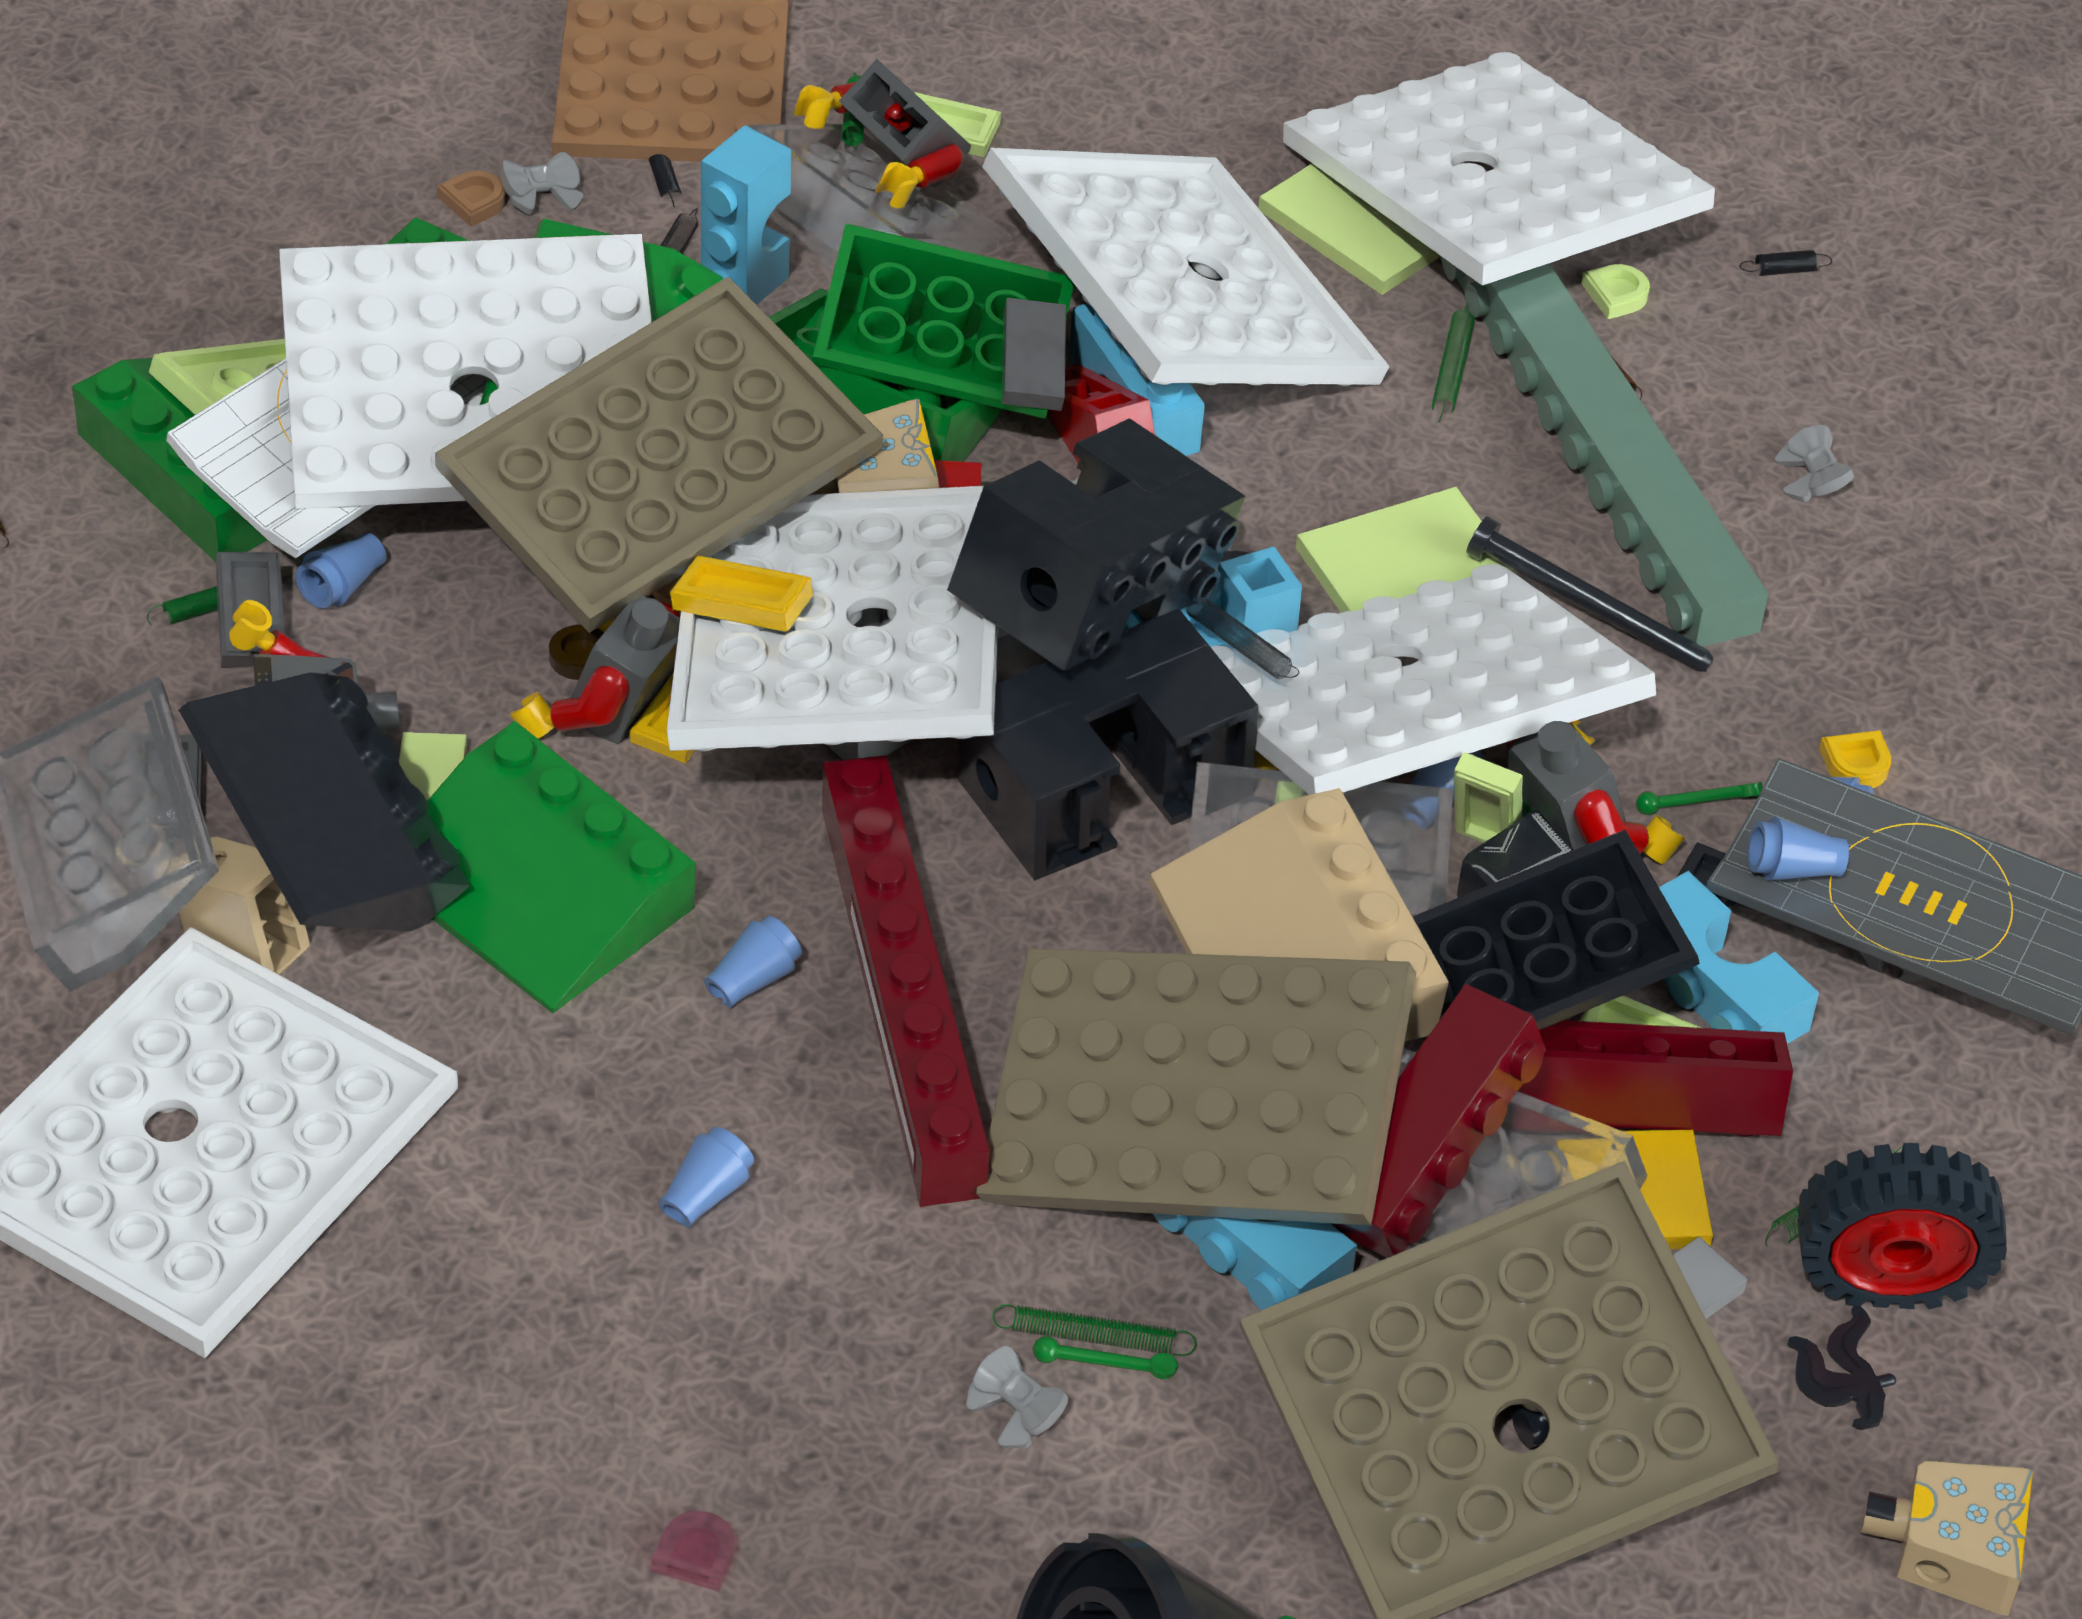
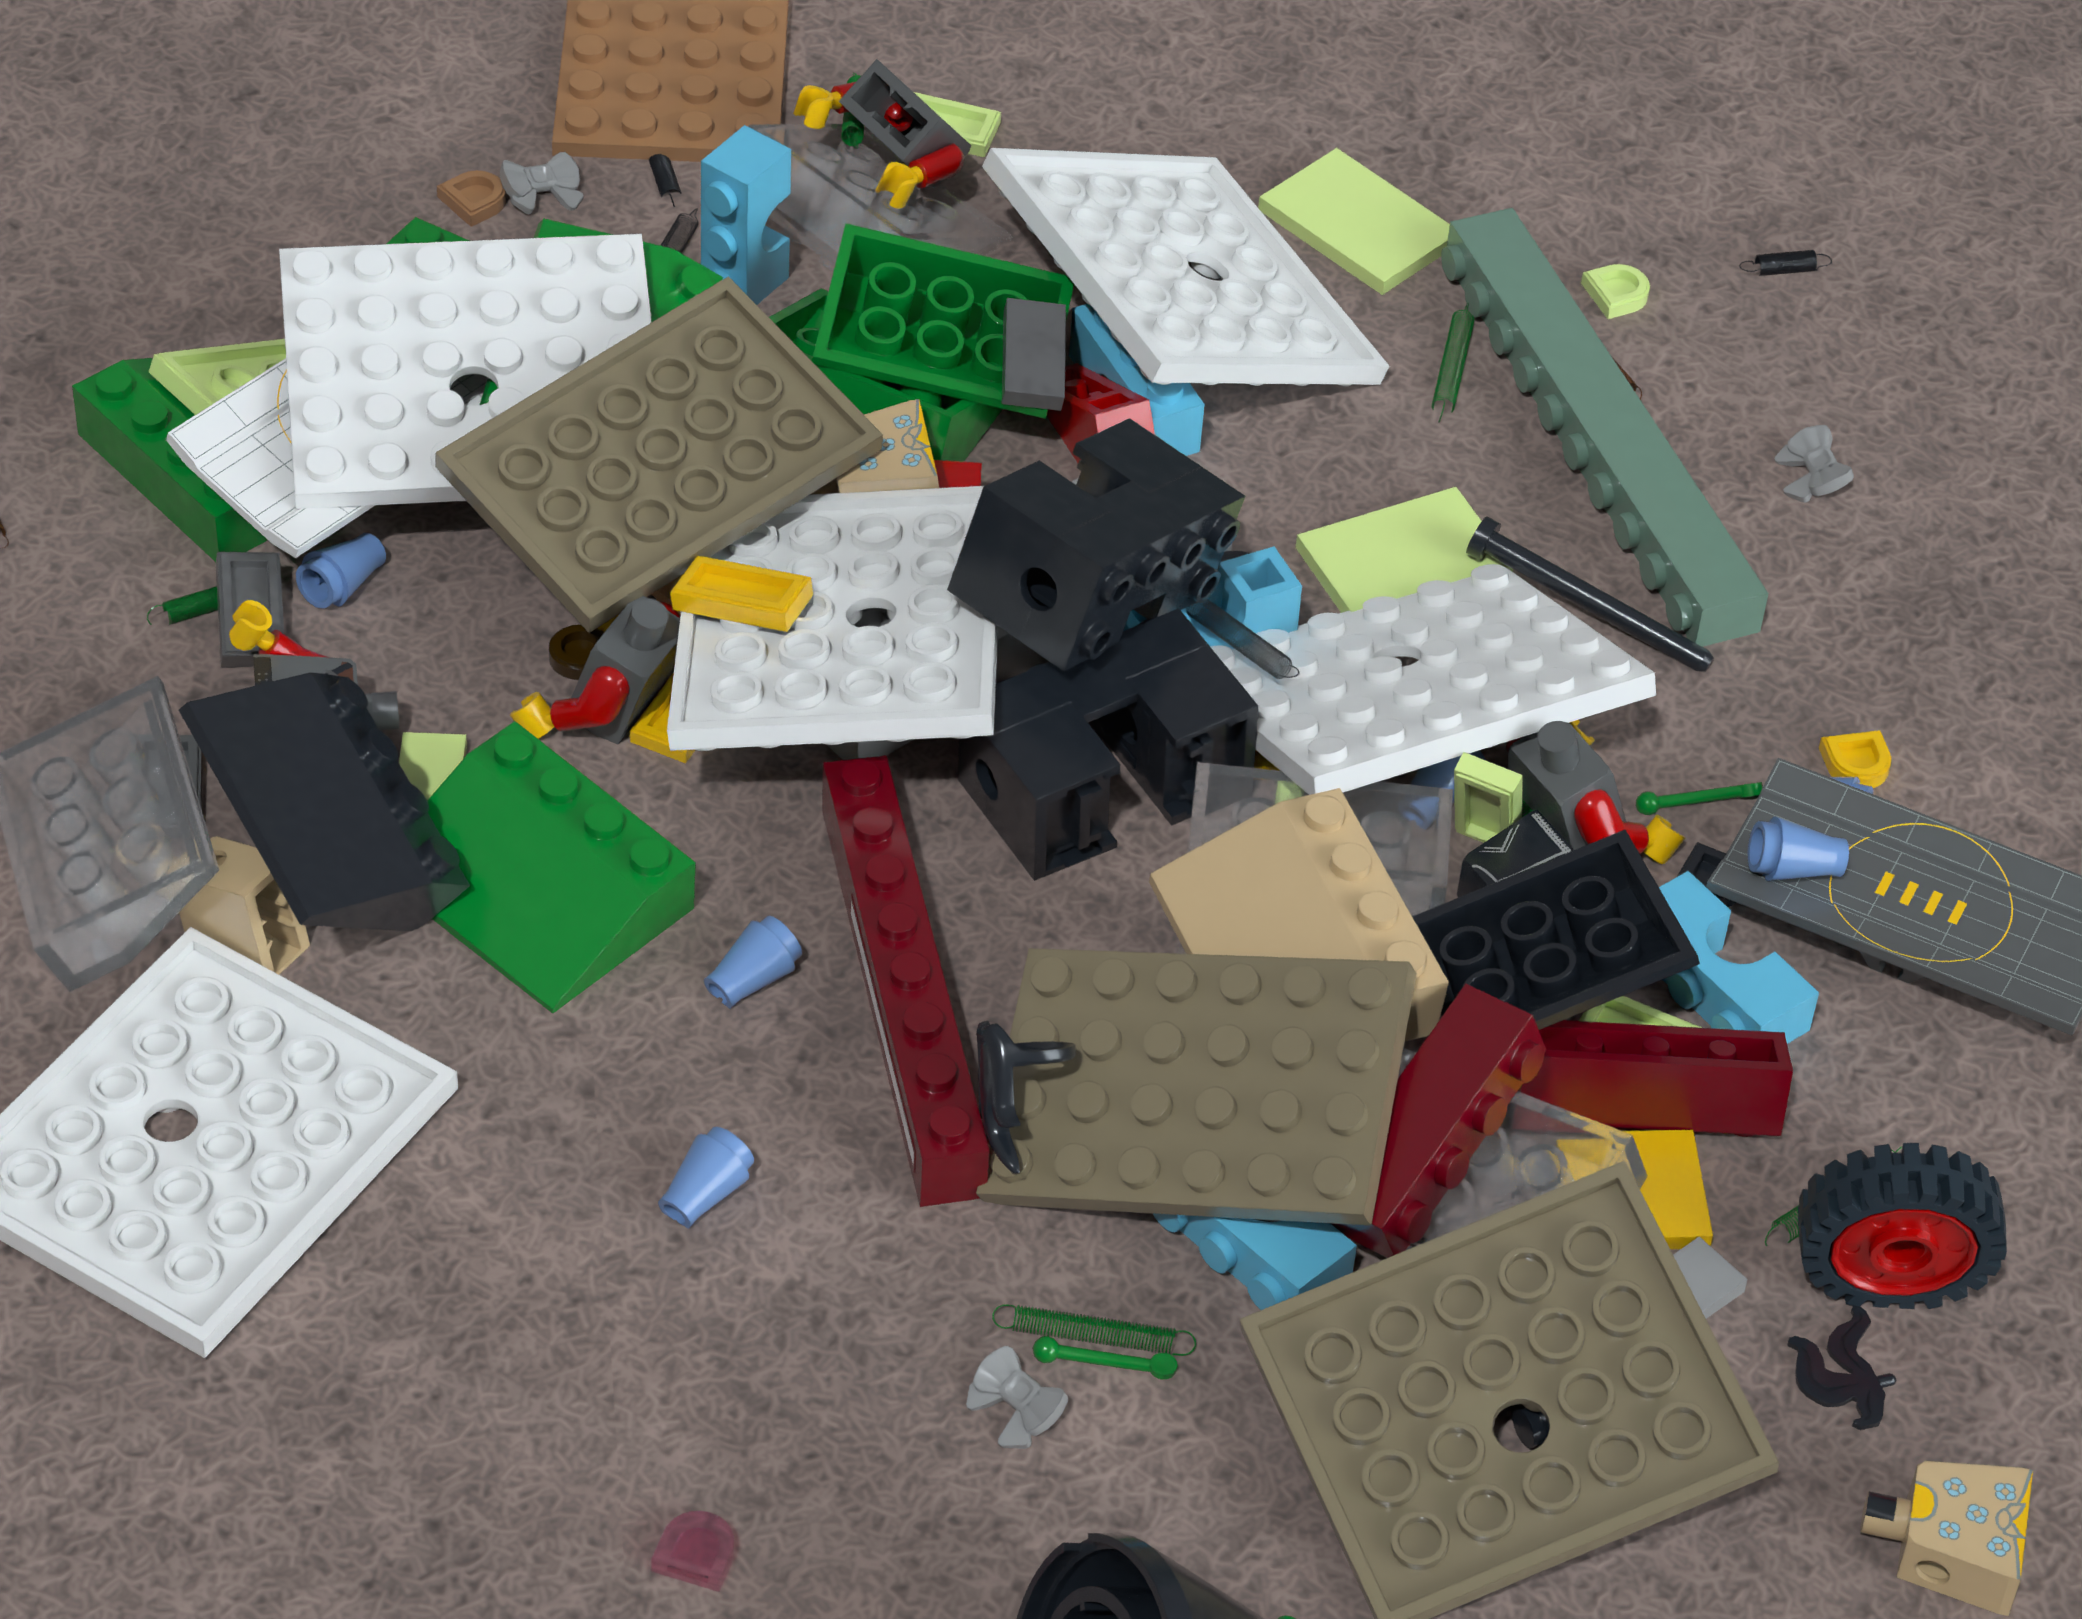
white plate [1283,52,1715,285] -> none
none -> black piece [976,1021,1076,1174]

